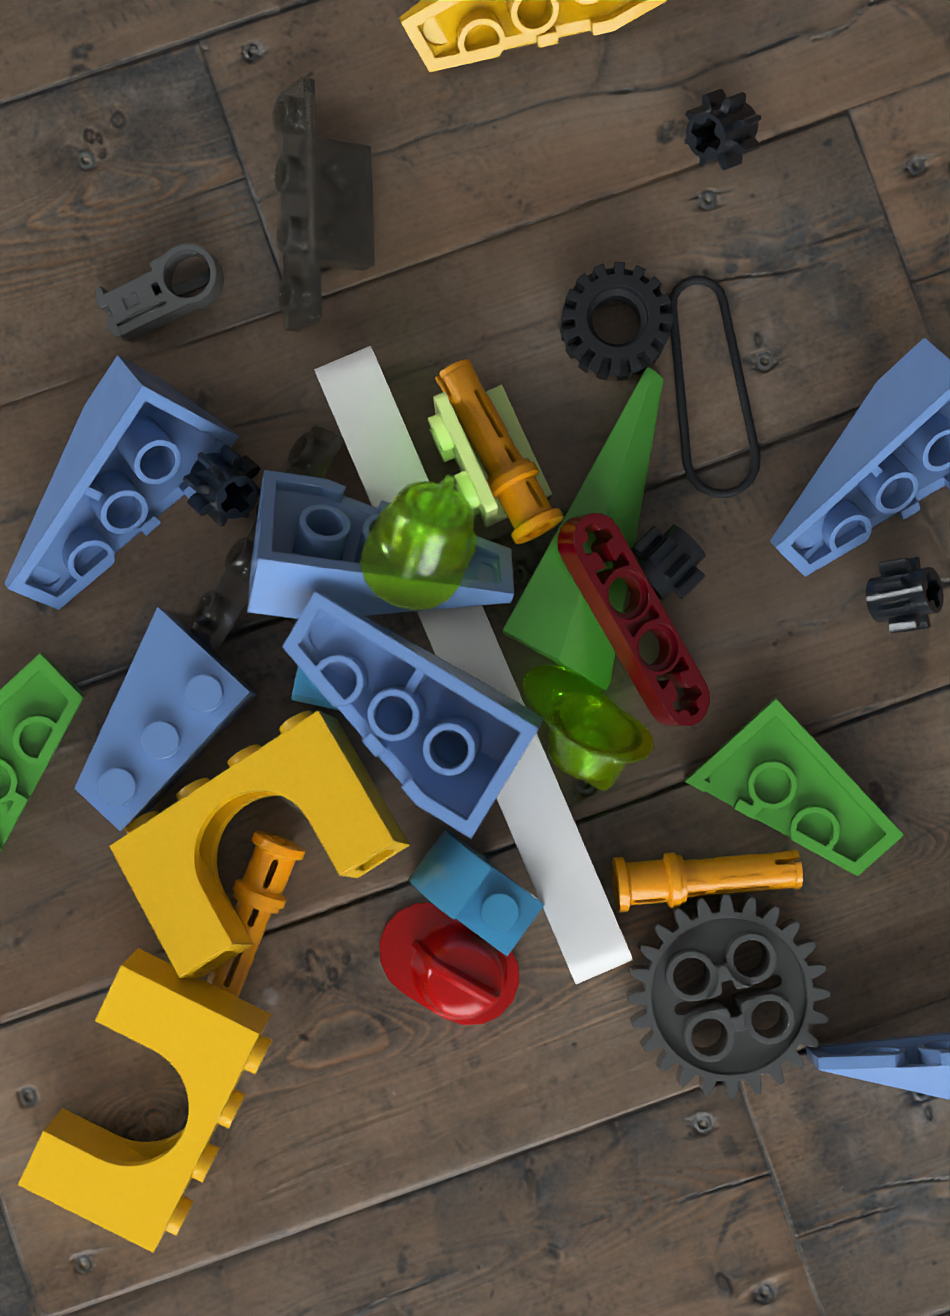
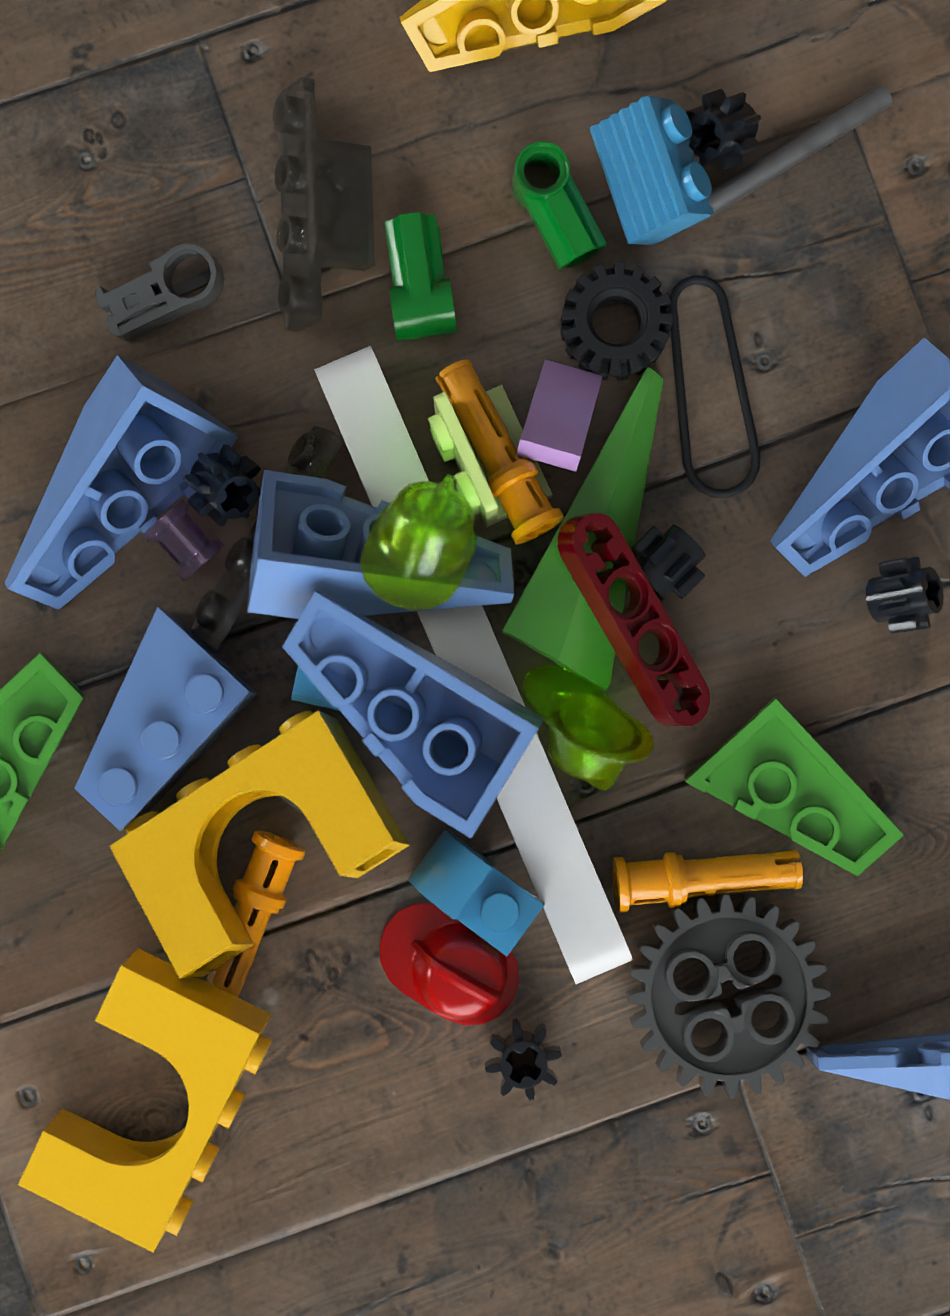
none -> clear purple bush [142,499,224,581]
none -> green piece [385,212,457,341]
none -> black gear [485,1018,562,1101]
none -> green piece [512,141,607,272]
none -> lavender tile [516,359,603,472]
none -> dark azure brick [589,95,713,245]
none -> flat silver bar [686,84,893,231]

